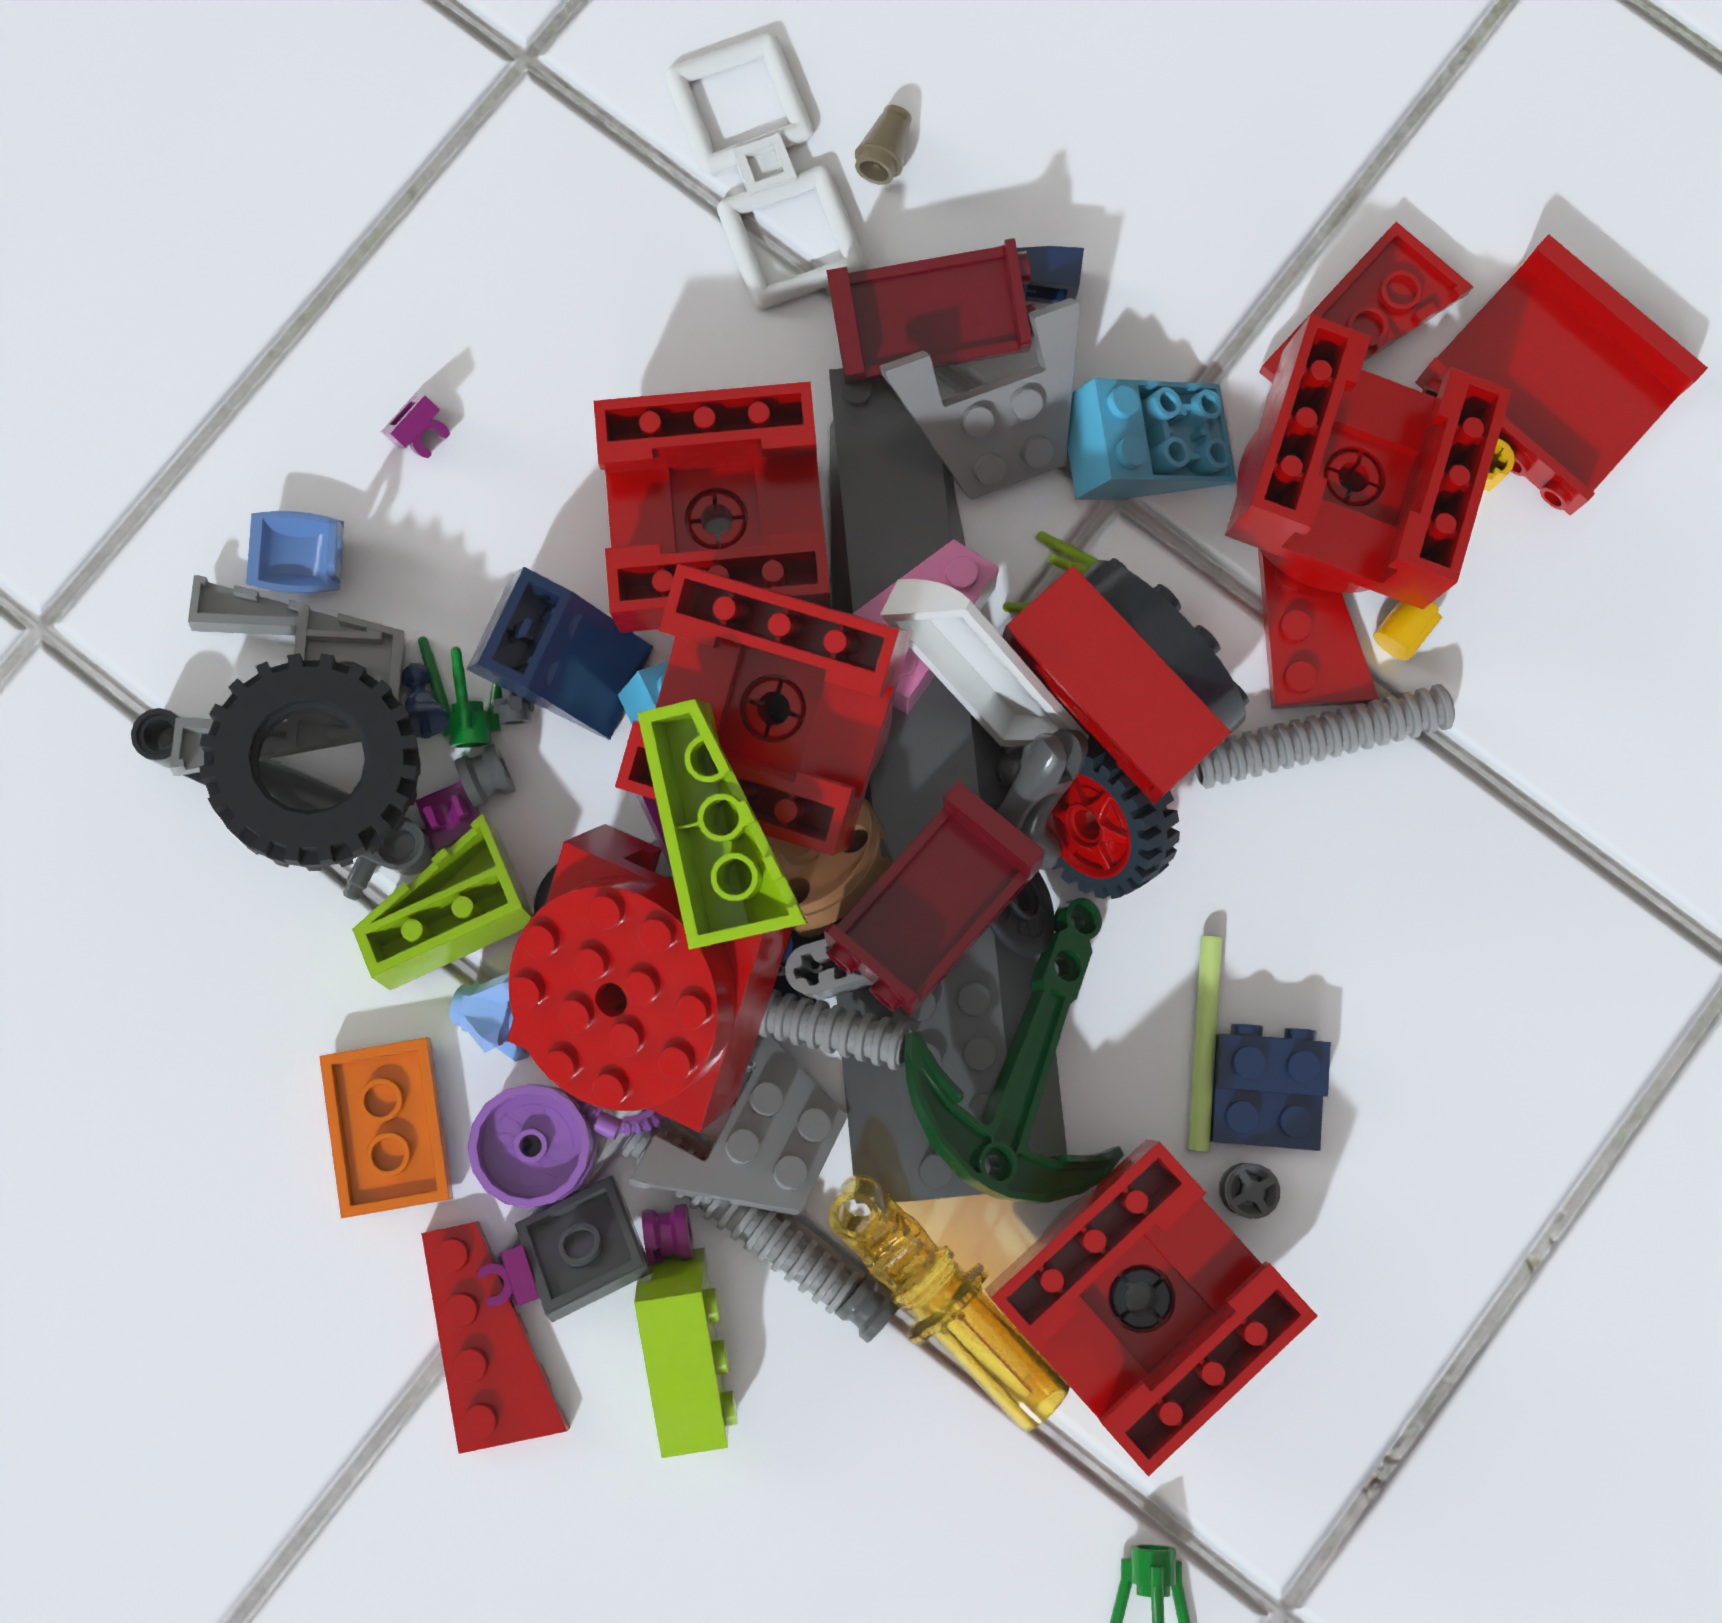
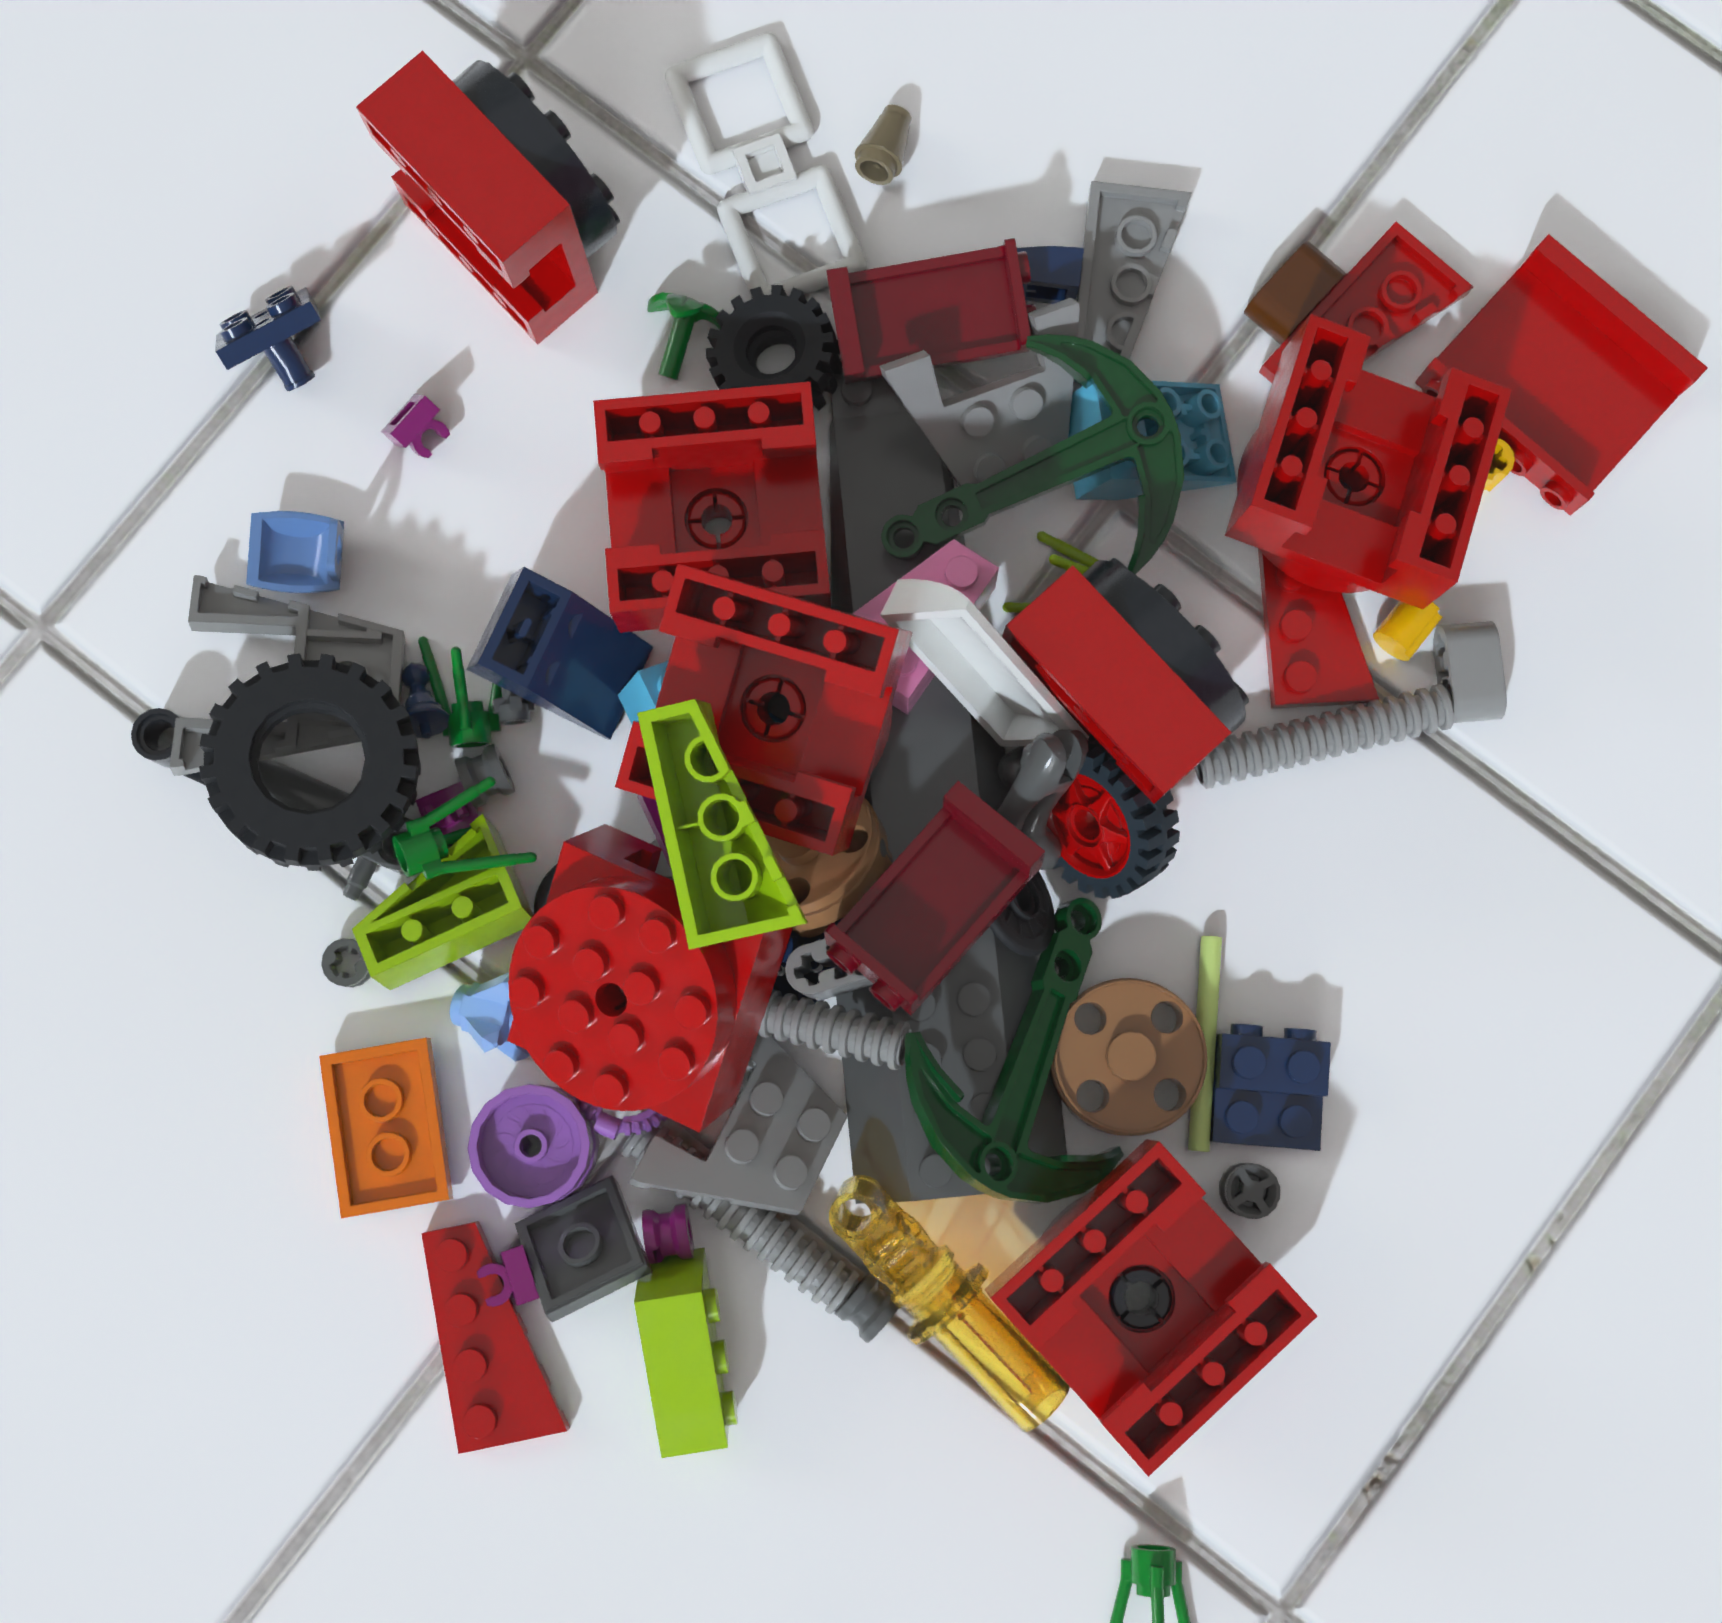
none -> dark blue plate [215,286,321,391]
none -> dark grey bush [321,938,371,988]
none -> red piece [356,50,620,345]
none -> green plant [392,776,537,880]
none -> green plant [647,292,721,380]
none -> black tyre [706,285,842,411]
none -> dark green piece [881,334,1184,574]
none -> medium nougat piece [1050,978,1207,1136]
none -> light grey wing [1073,181,1192,383]
none -> reddish brown beam [1244,240,1347,345]
none -> light grey beam [1433,621,1507,723]

